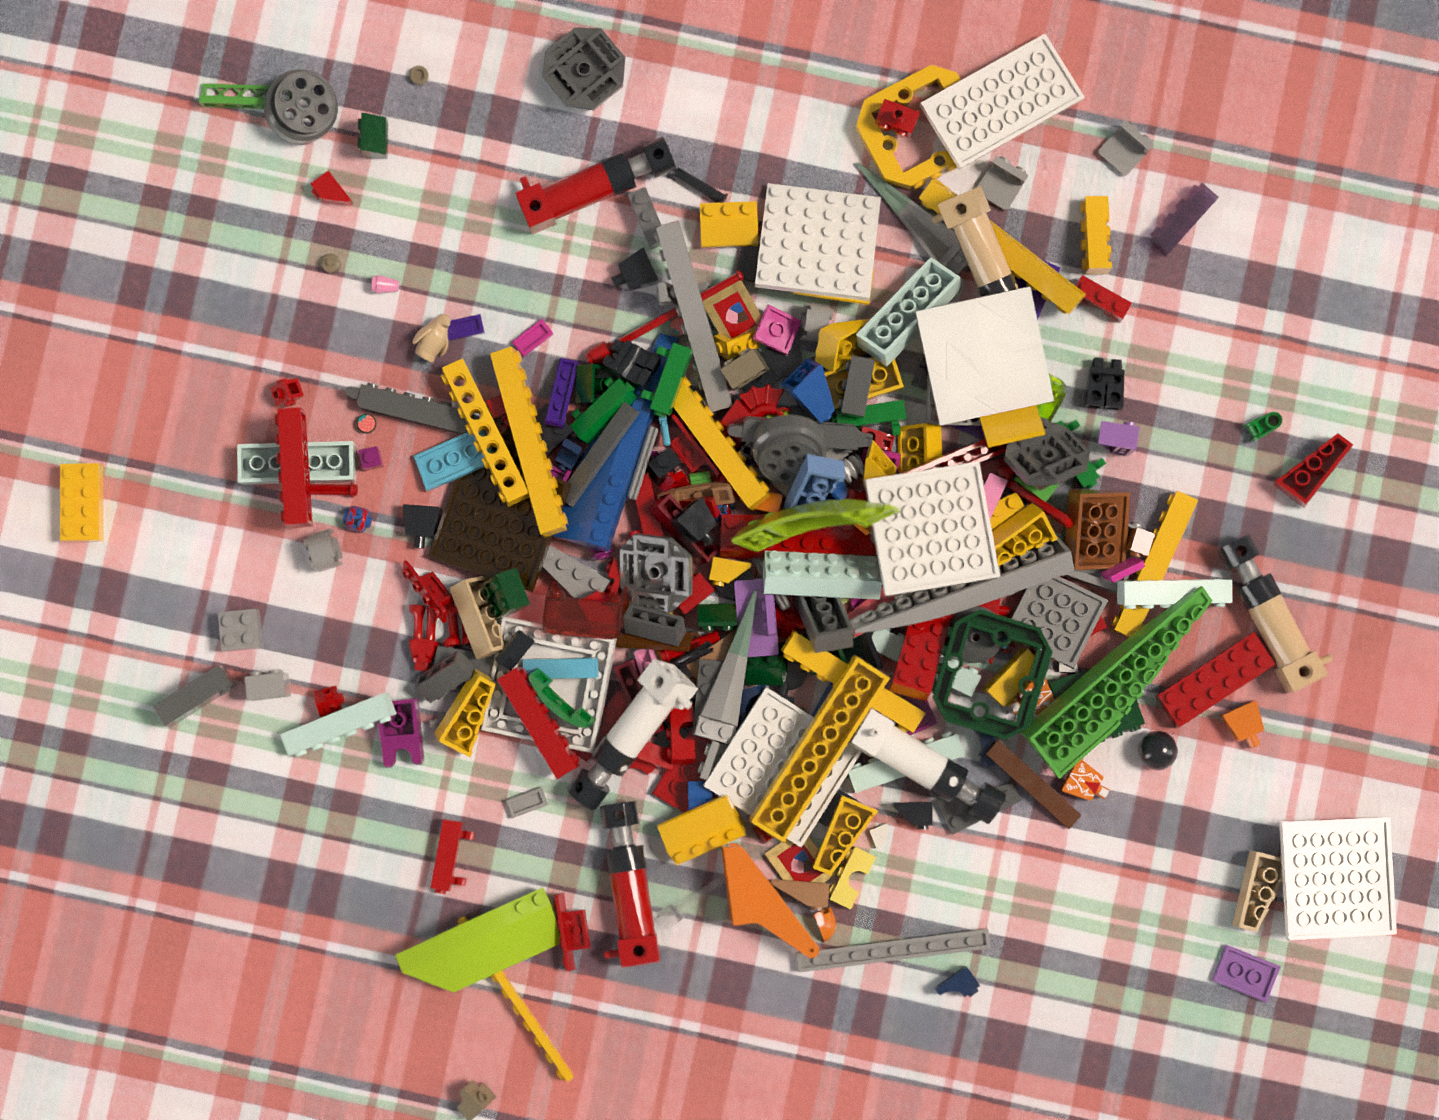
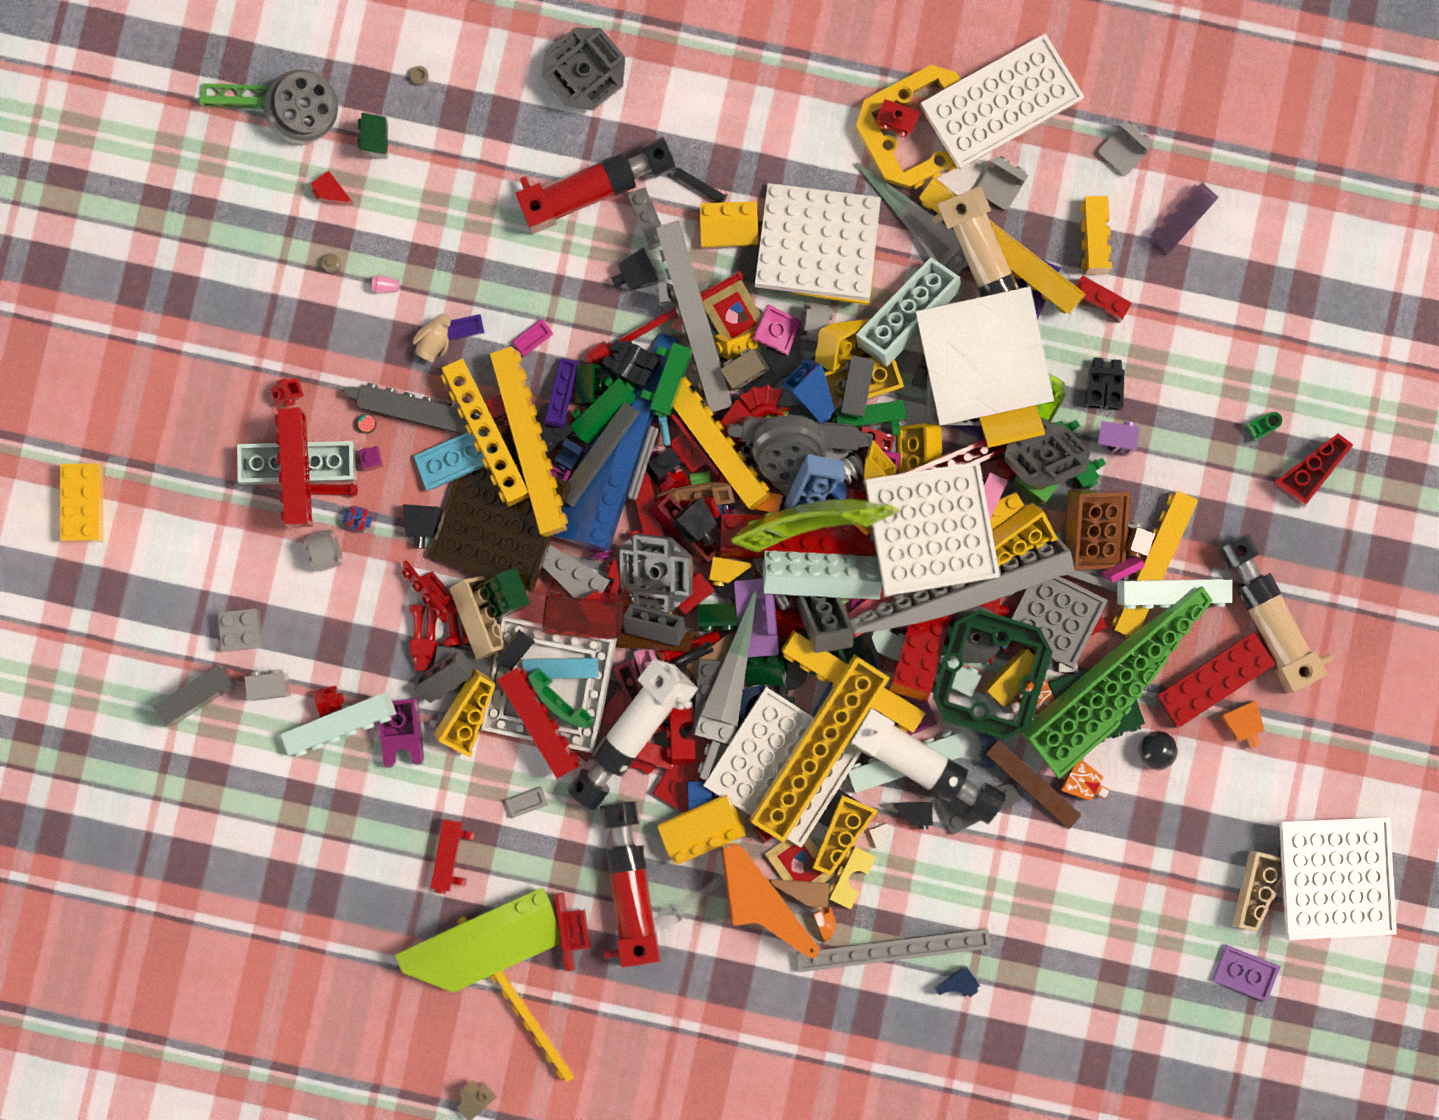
red tile [1007,480,1074,528] -> none

